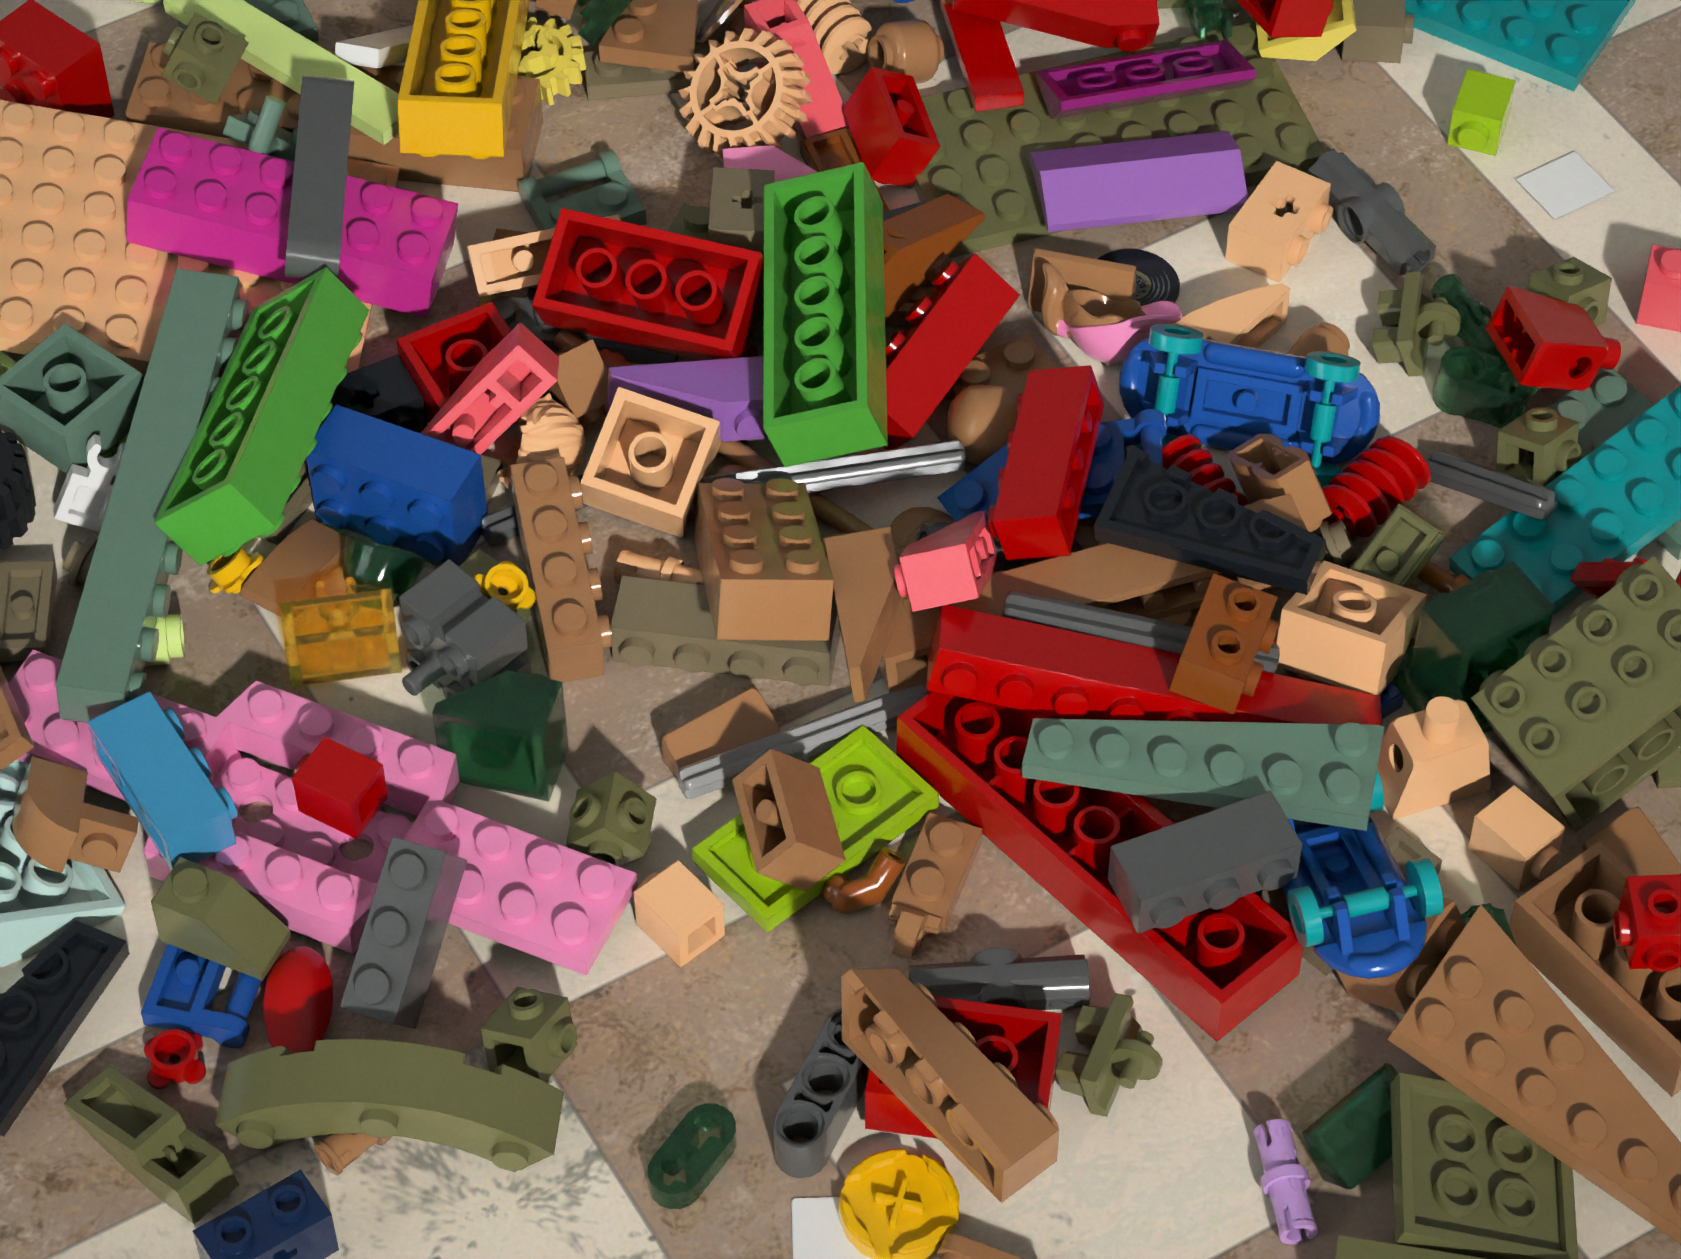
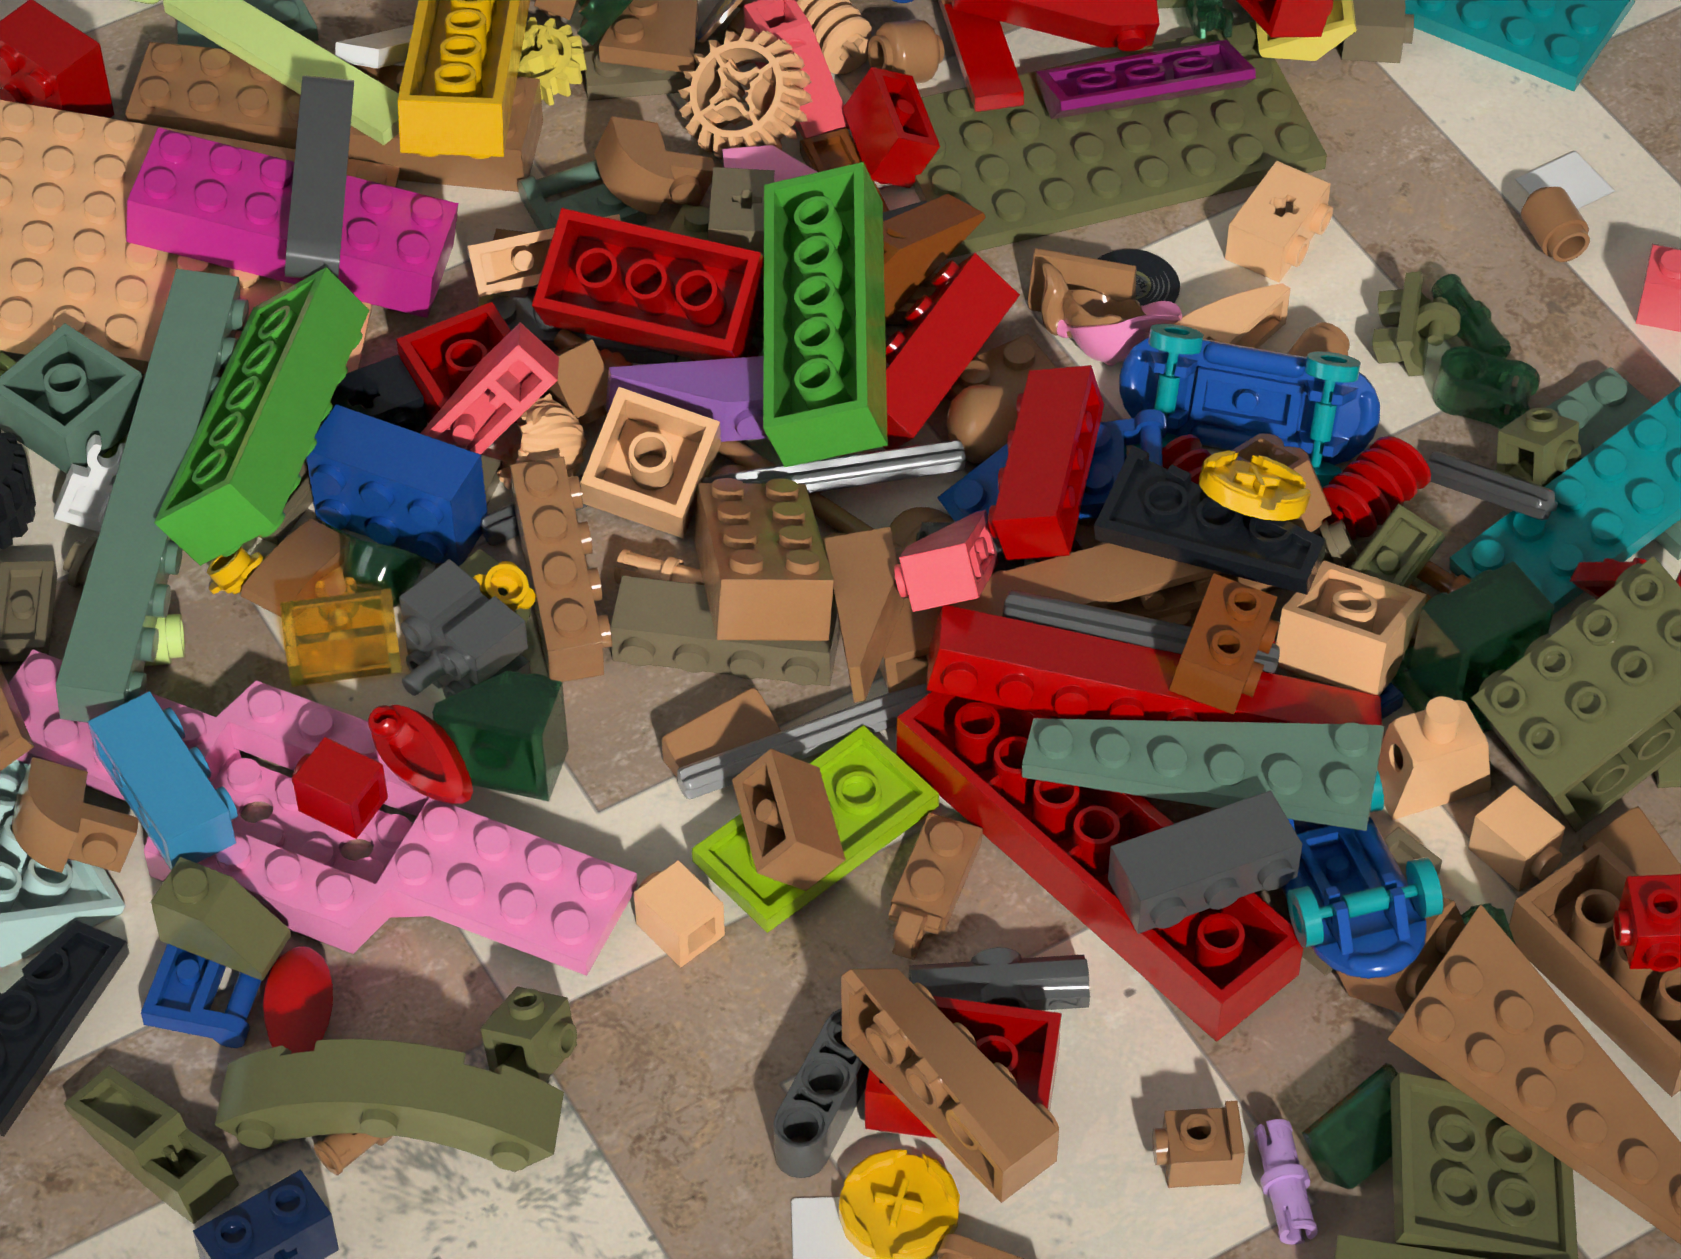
red plate [144,1029,206,1090] -> none
olive brick [161,13,249,105] -> none
sand green plate [222,96,297,162] -> none
dark grey brick [340,836,467,1029] -> none
olive brick [566,771,657,867] -> none
clear green beam [648,1103,737,1209] -> none
dark orange arm [823,847,906,915] -> none
medium lavender slope [1030,131,1248,232] -> none
olive hips [1056,993,1163,1117] -> none
dark grey piece [1308,148,1436,275] -> none
lime brick [1447,69,1516,156] -> none
red torso [1485,286,1621,391] -> none
olive brick [1527,257,1612,326] -> none
none -> red arm [368,704,473,804]
none -> medium nougat brick [594,116,715,215]
none -> medium nougat brick [1152,1101,1245,1188]
none -> yellow tile [1199,451,1311,521]
none -> medium nougat brick [1521,187,1590,262]

